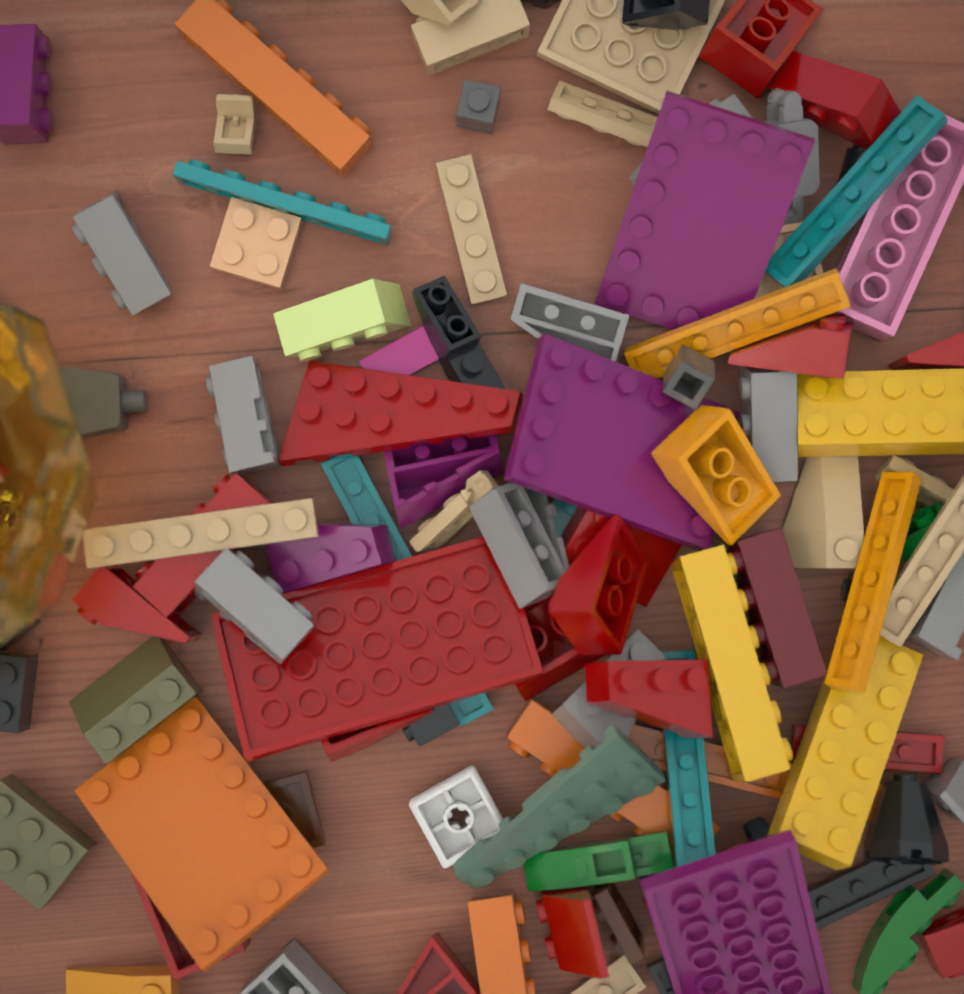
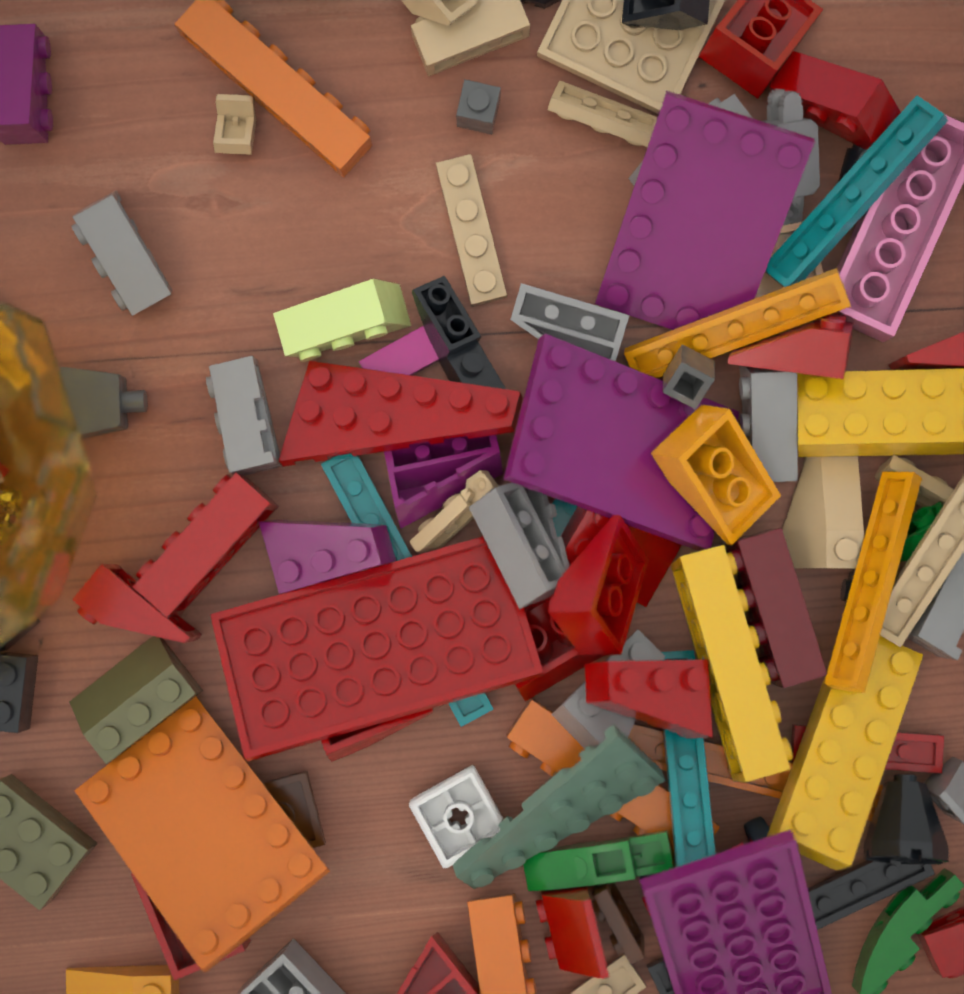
tan plate [82,498,319,569] -> none
teal plate [173,159,392,246] -> none
light grey wedge [194,548,314,664] -> none
light nougat plate [210,197,303,290] -> none
black brick [402,704,460,747] -> none

